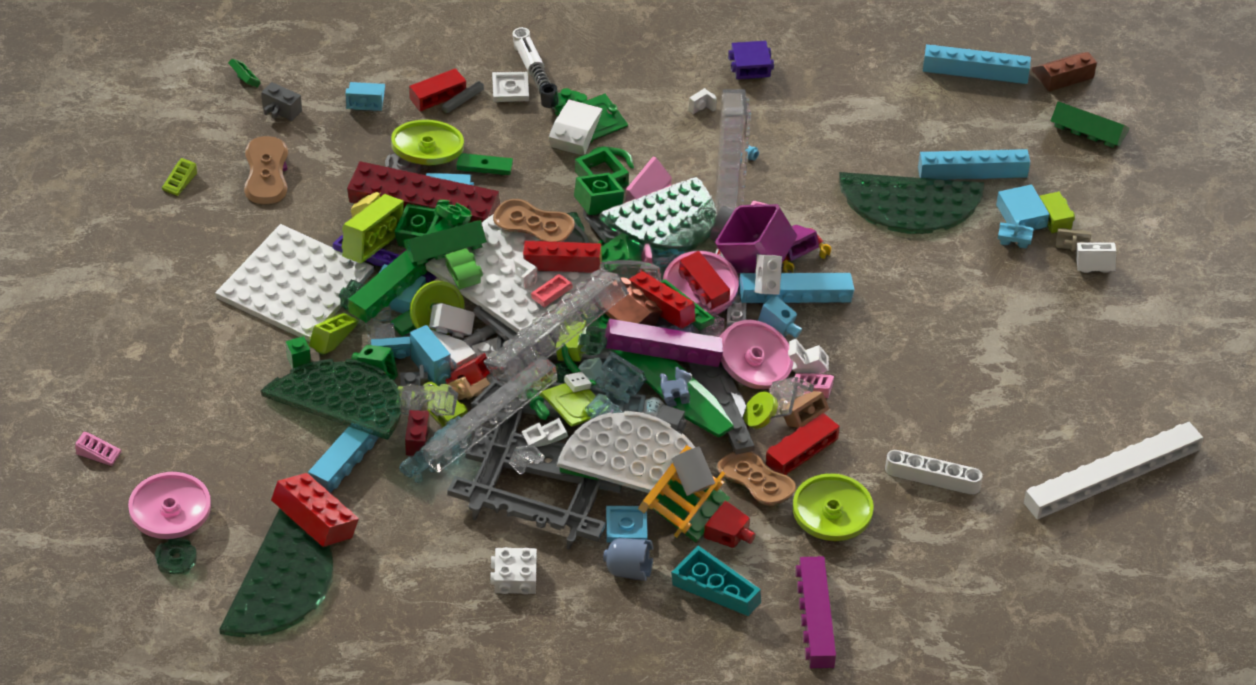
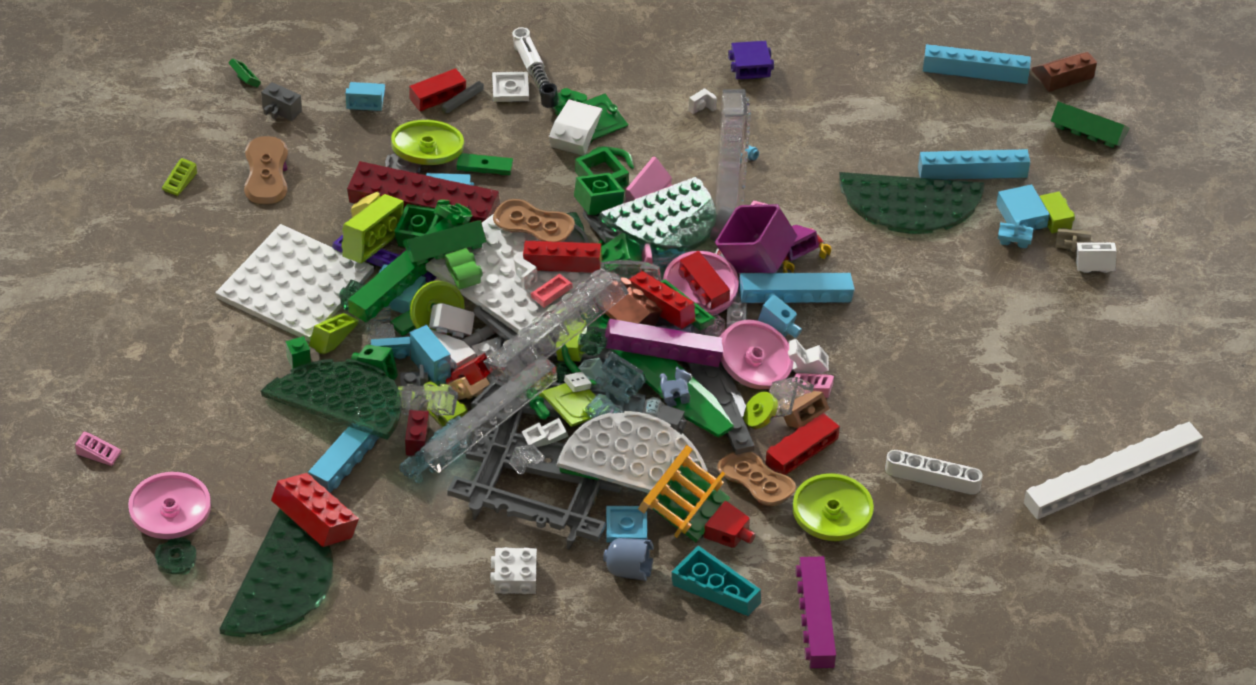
light grey brick [672,446,715,496] -> none
white brick [755,254,782,295] -> none

